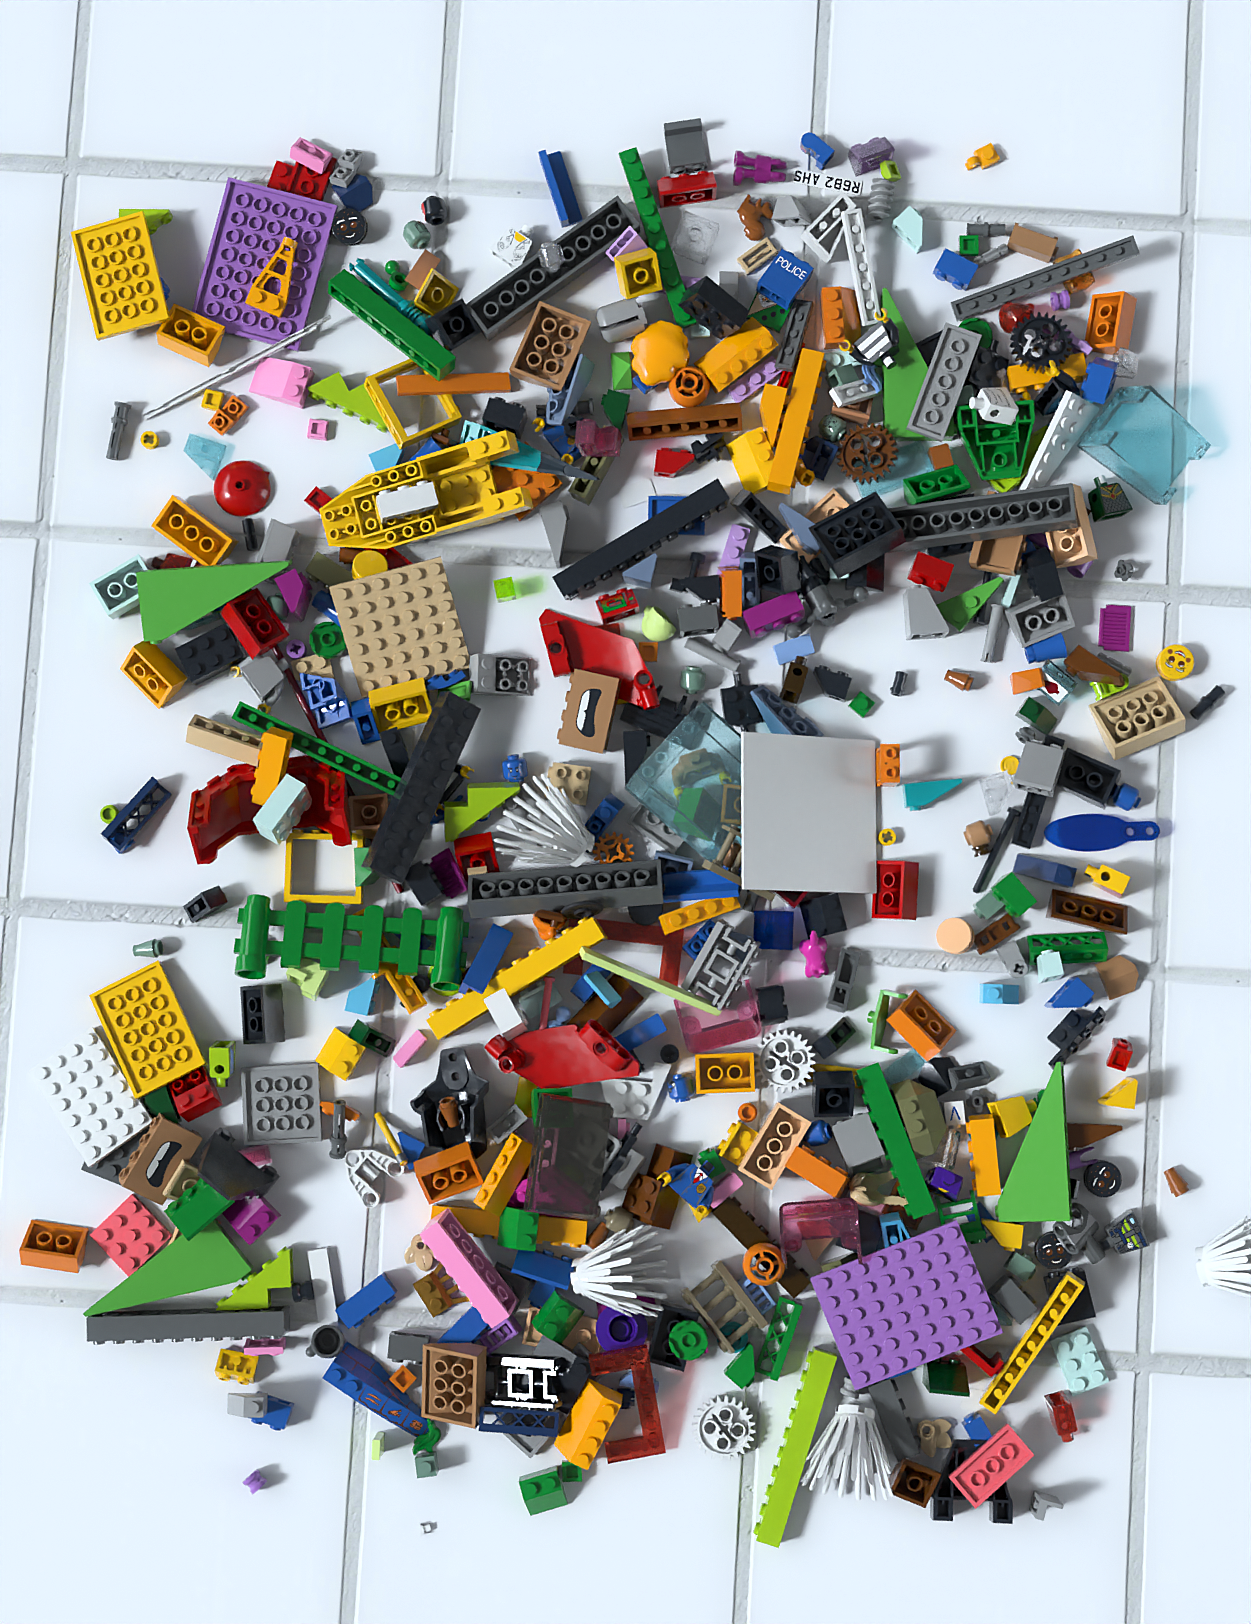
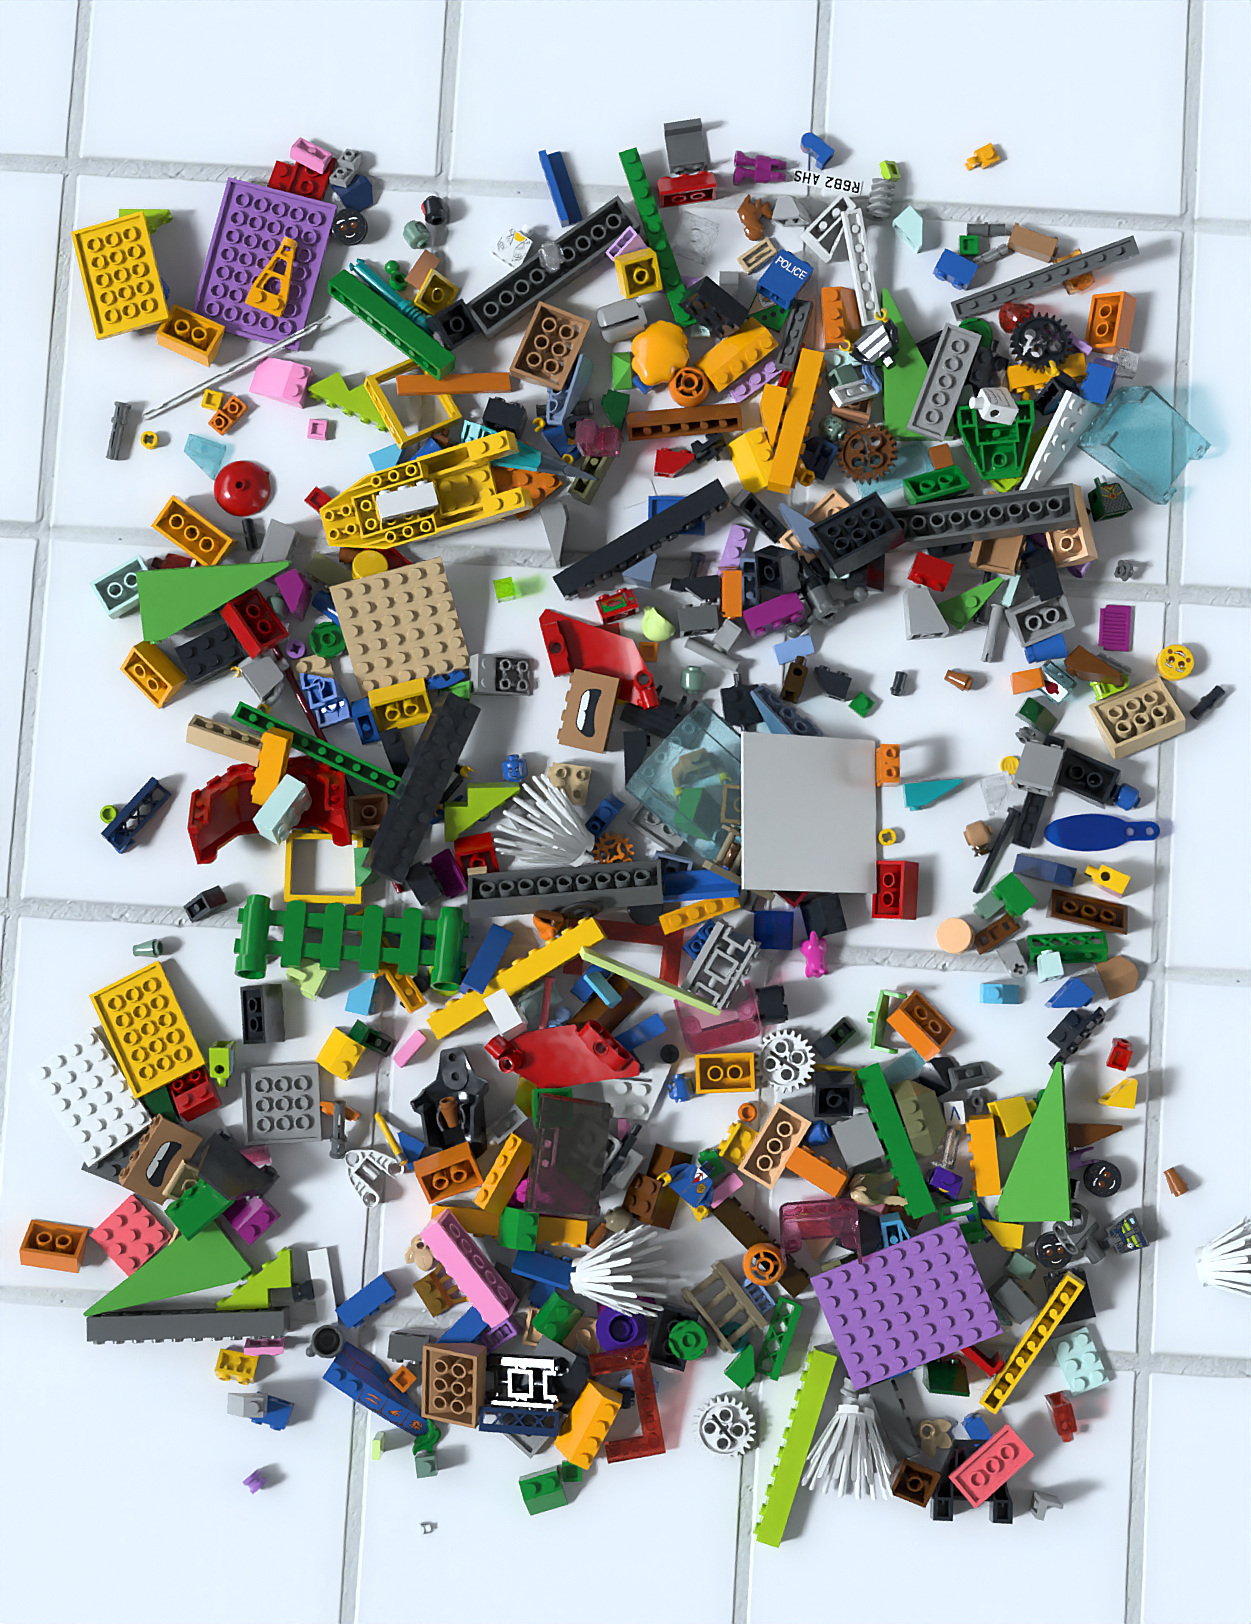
dark grey slope [826,948,861,1013] -> none
clear purple slope [848,137,895,177] -> none
medium lavender wheel [1050,290,1070,311] -> none

